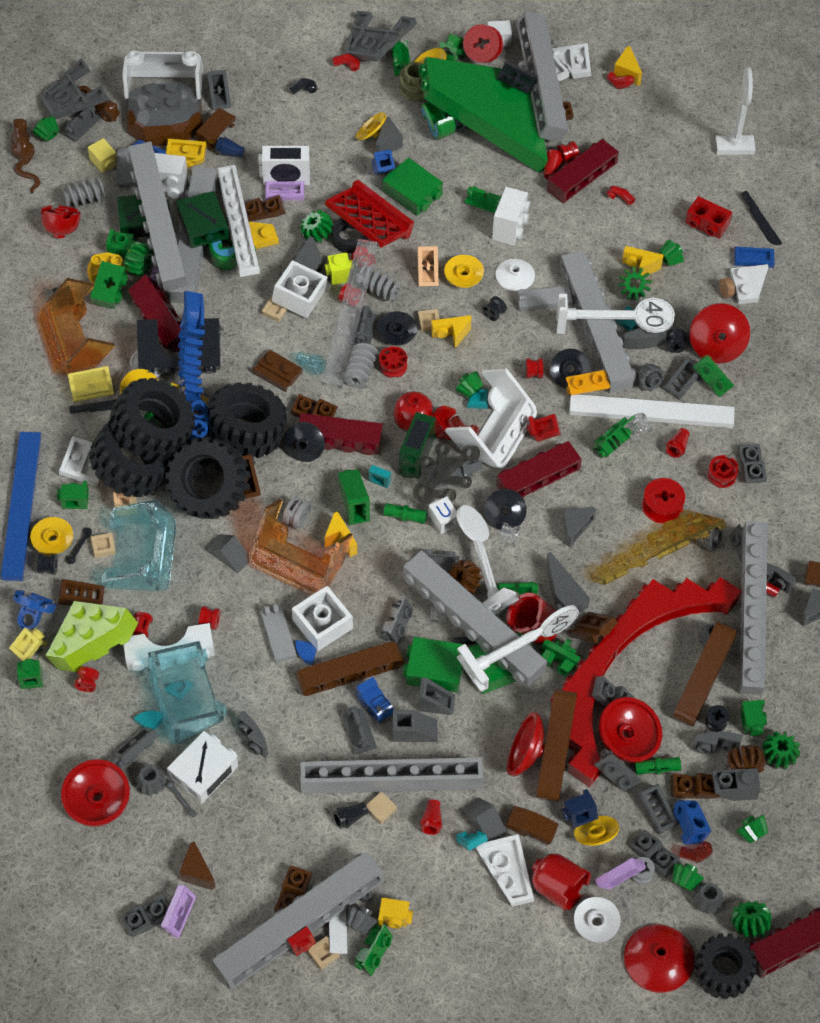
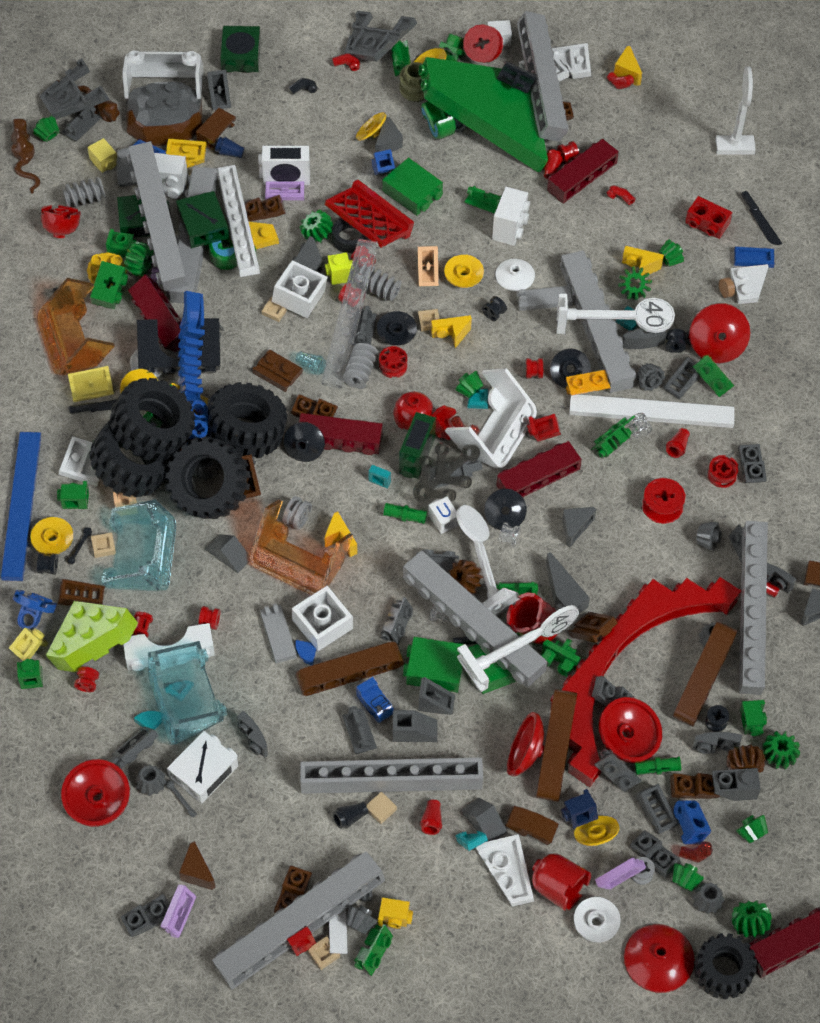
green slope [338,469,370,525] -> none
clear yellow wing [590,510,727,585] -> none
none -> dark green brick [220,26,261,73]

